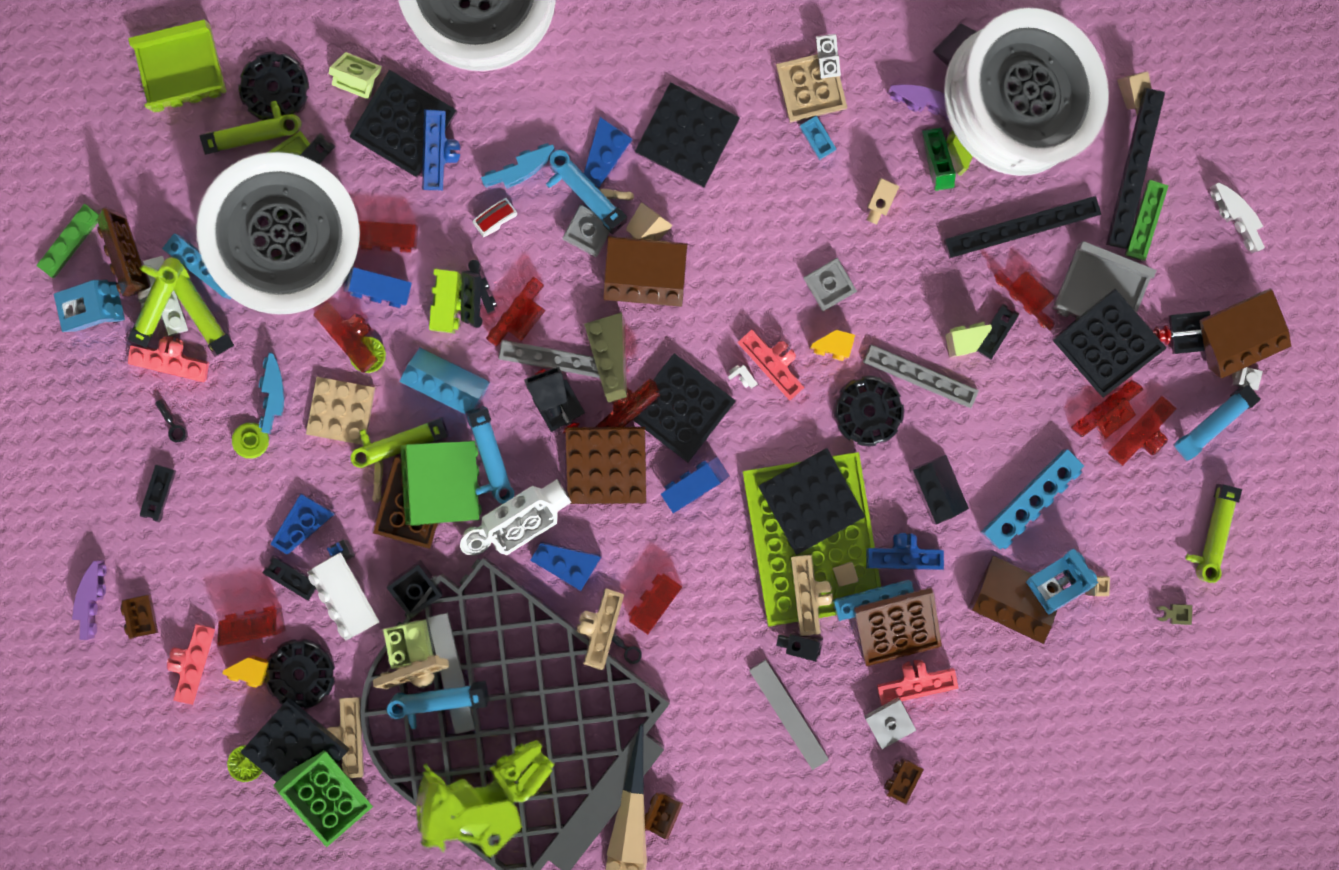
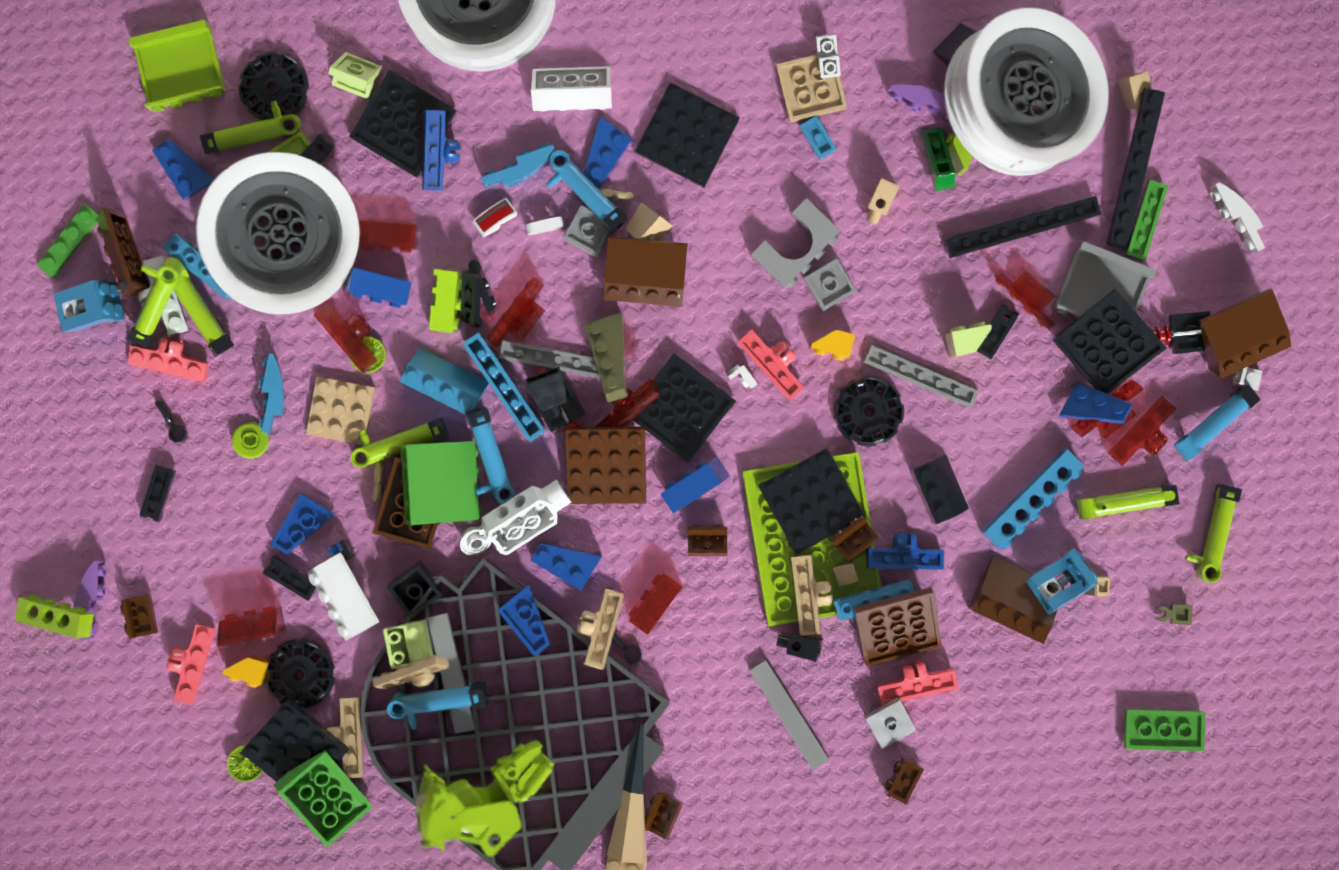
none -> lime brick [14,594,94,638]
none -> blue wing [152,139,216,200]
none -> dark azure brick [462,333,547,442]
none -> blue wing [497,585,551,657]
none -> white beam [526,217,564,235]
none -> white slope [531,66,612,112]
none -> reddish brown bracket [688,525,727,556]
none -> light grey arch [751,198,840,289]
none -> reddish brown bracket [831,516,880,563]
none -> blue wing [1059,382,1132,424]
none -> lime piece [1077,484,1180,519]
none -> bright green plate [1124,709,1206,751]

